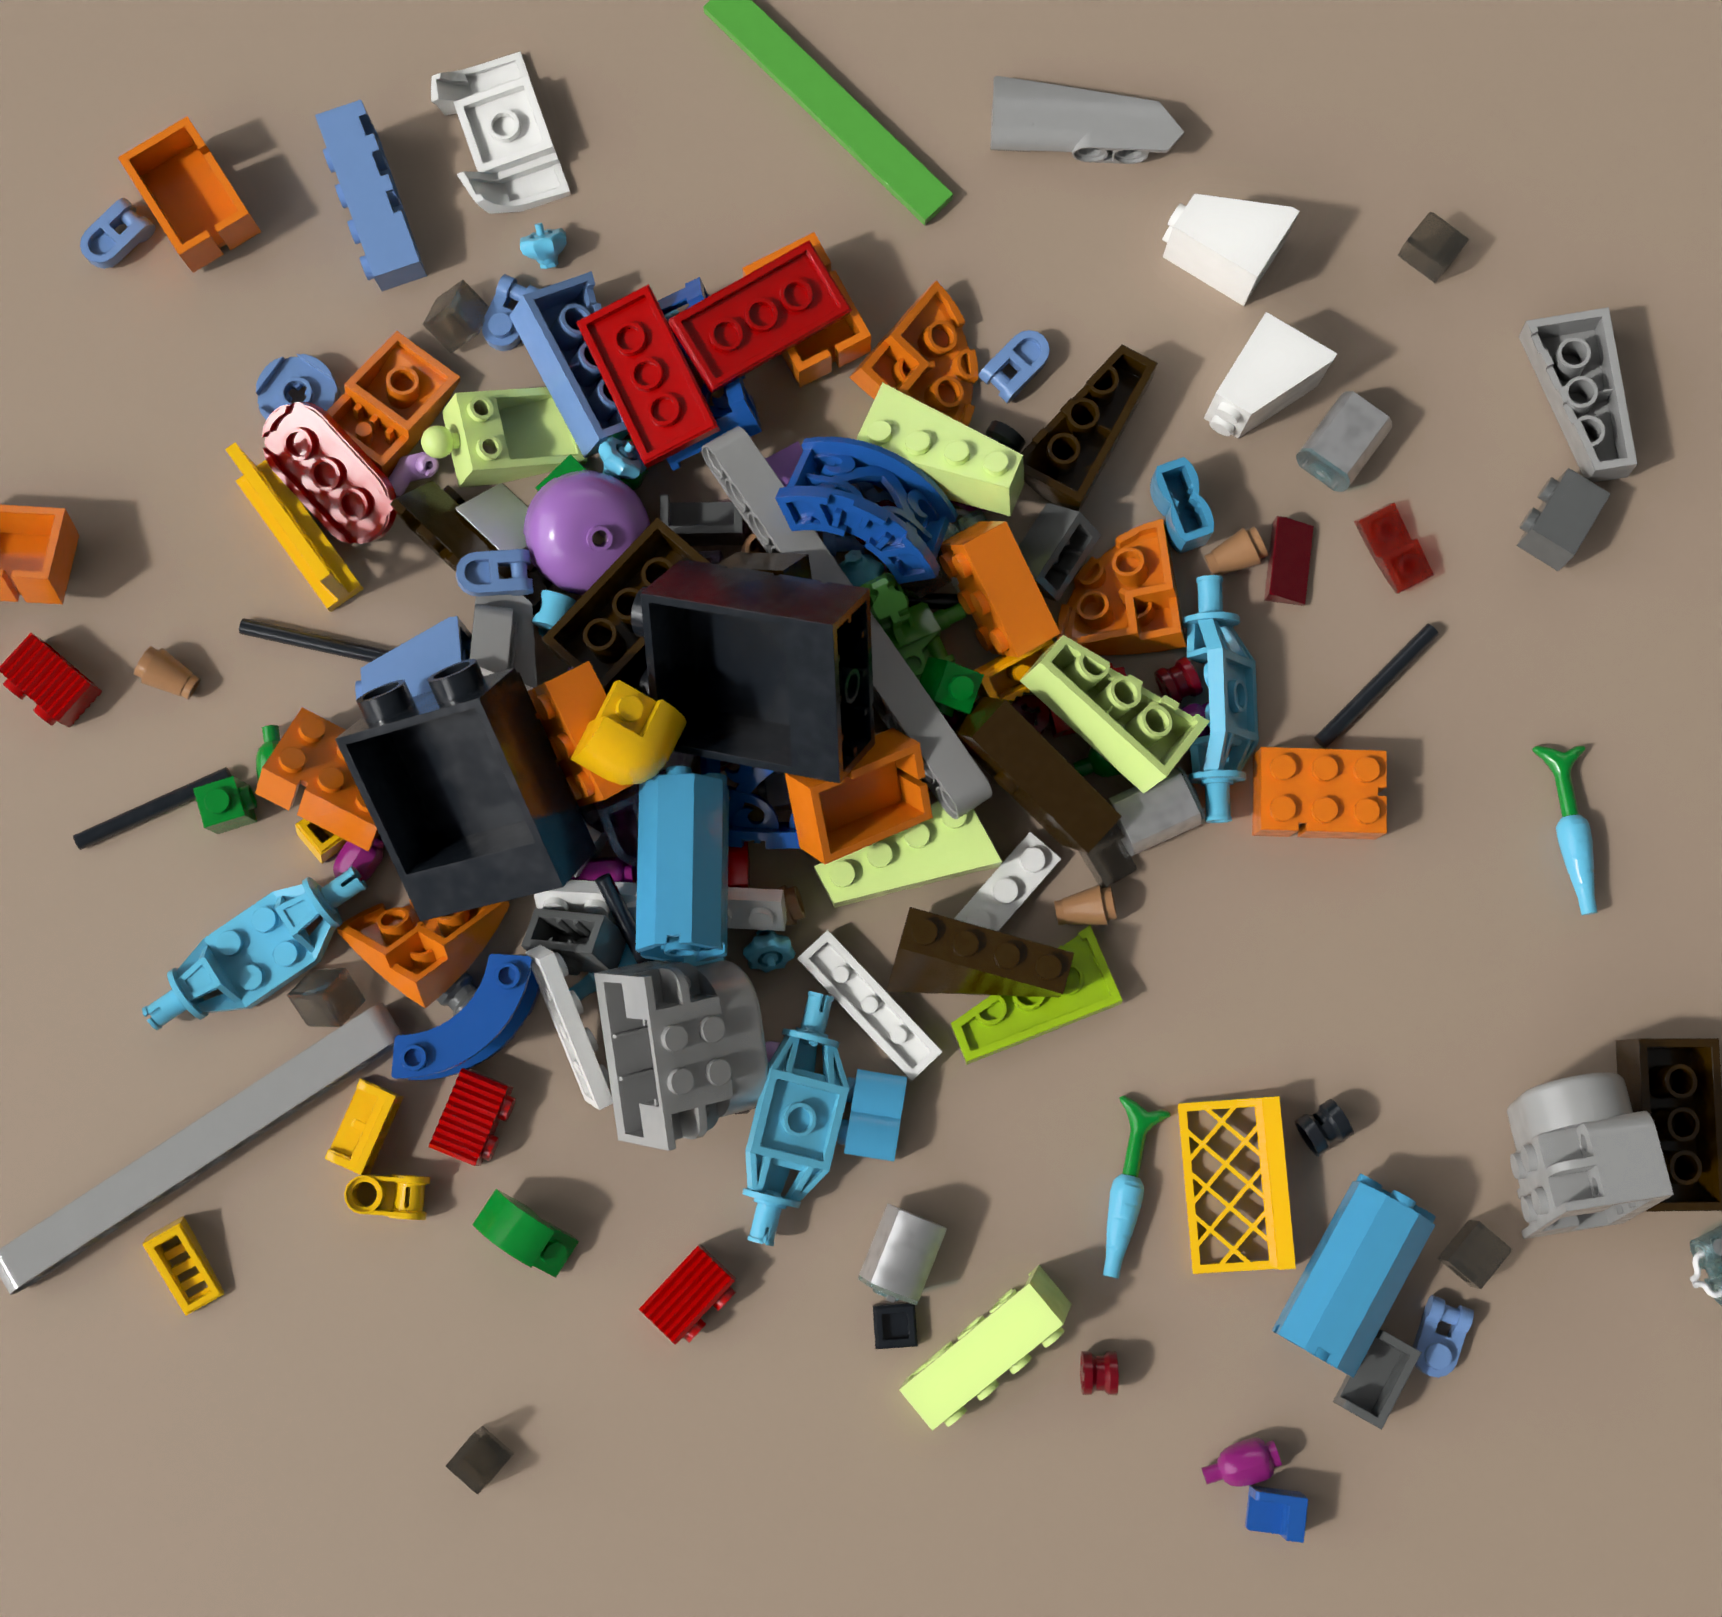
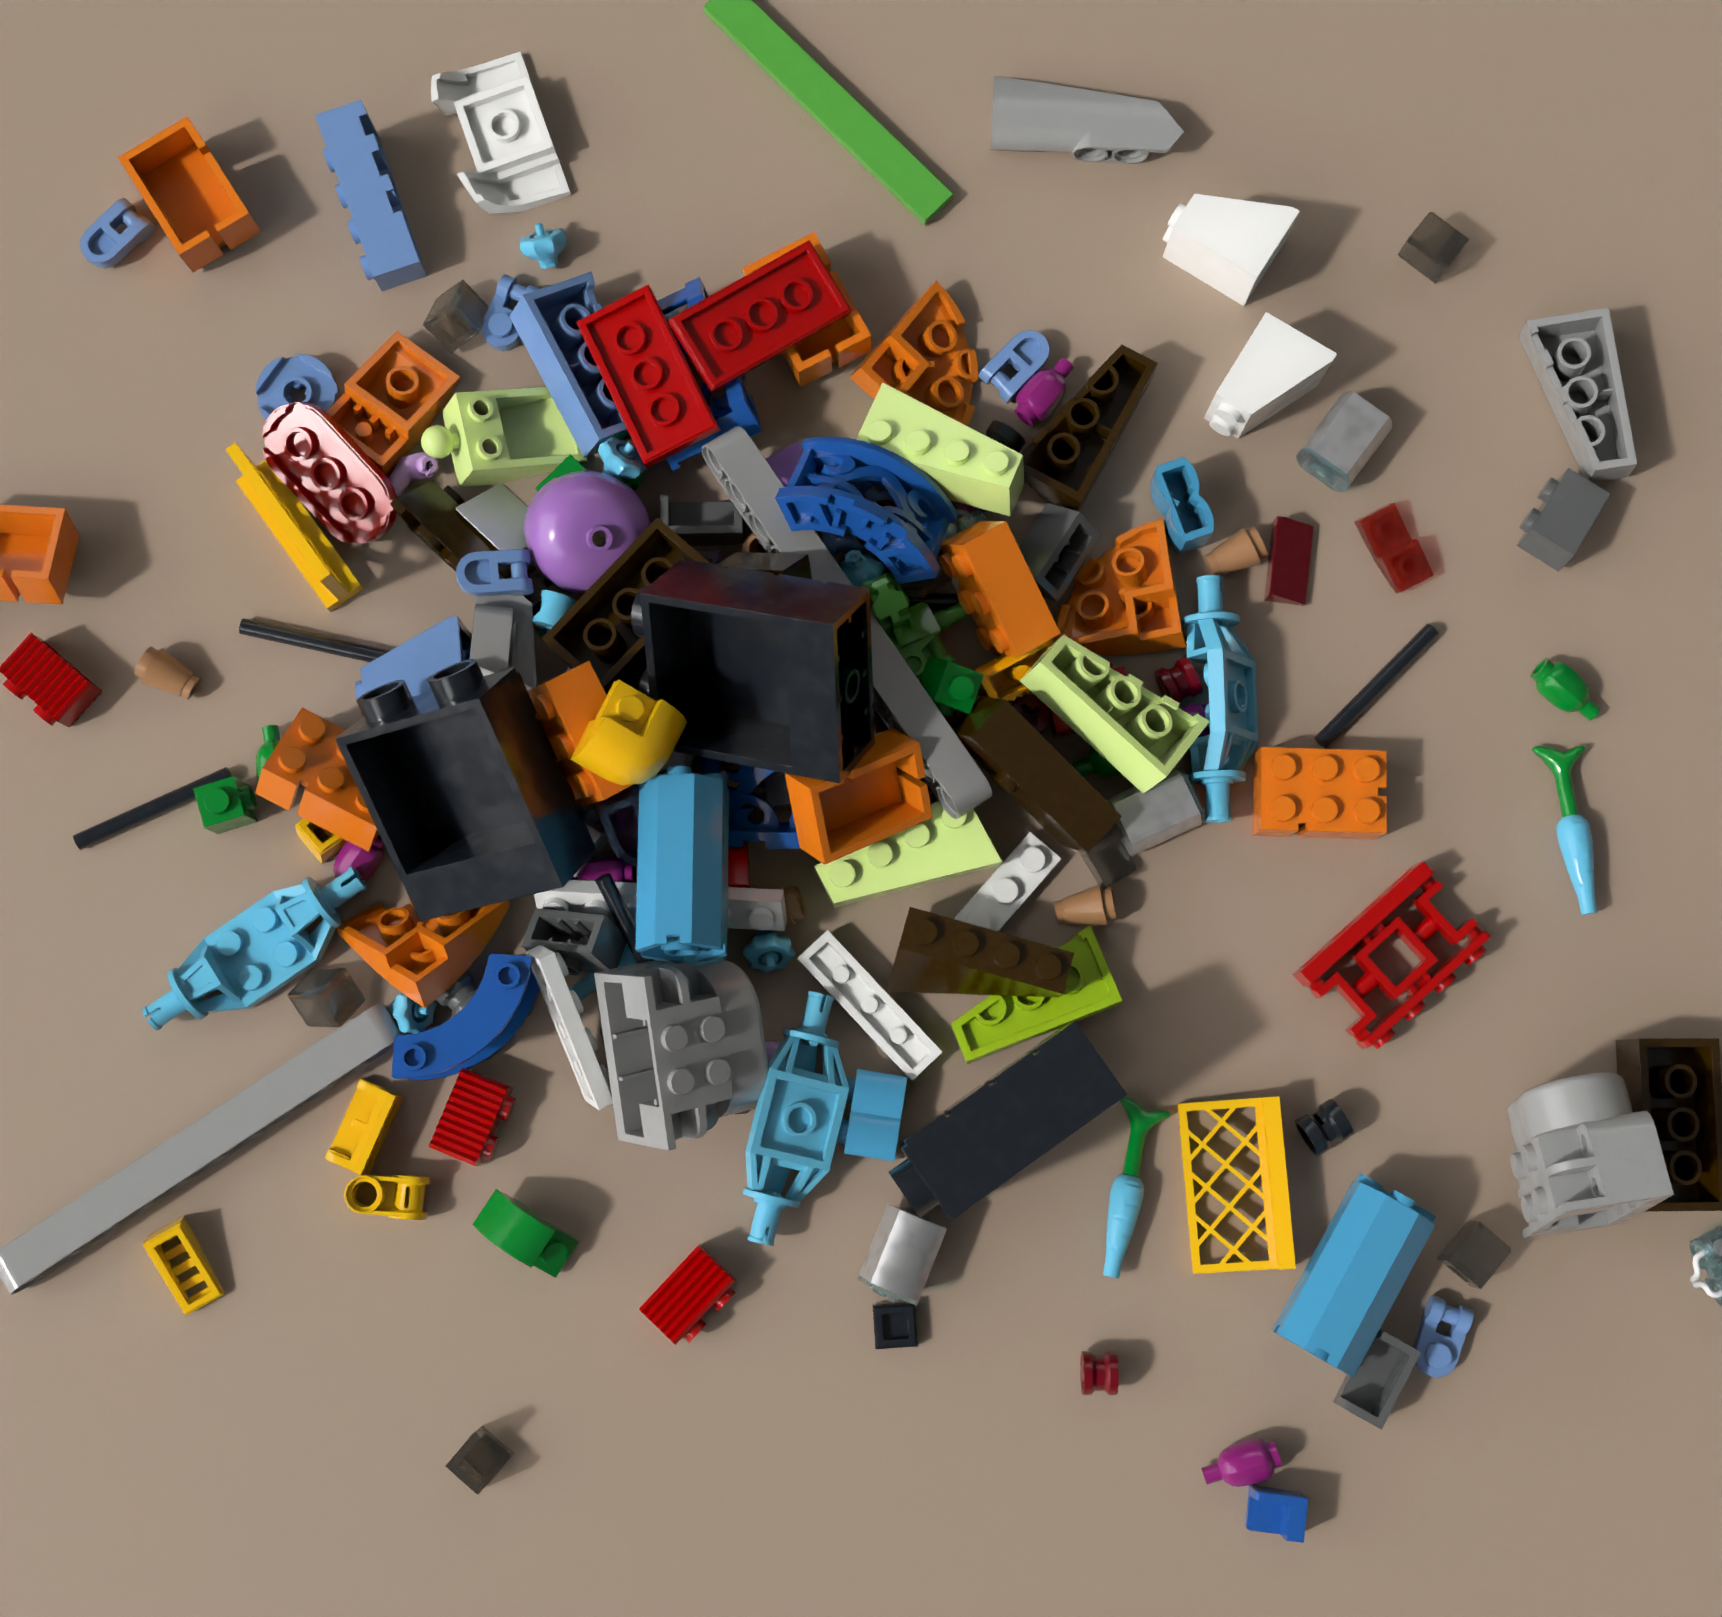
yellowish green wedge [899,1265,1072,1431] -> none
none -> medium azure piece [389,993,437,1034]
none -> black brick [888,1021,1127,1220]
none -> magenta plant [1014,358,1074,426]
none -> red fence [1292,861,1491,1049]
none -> green plant [1530,658,1601,721]

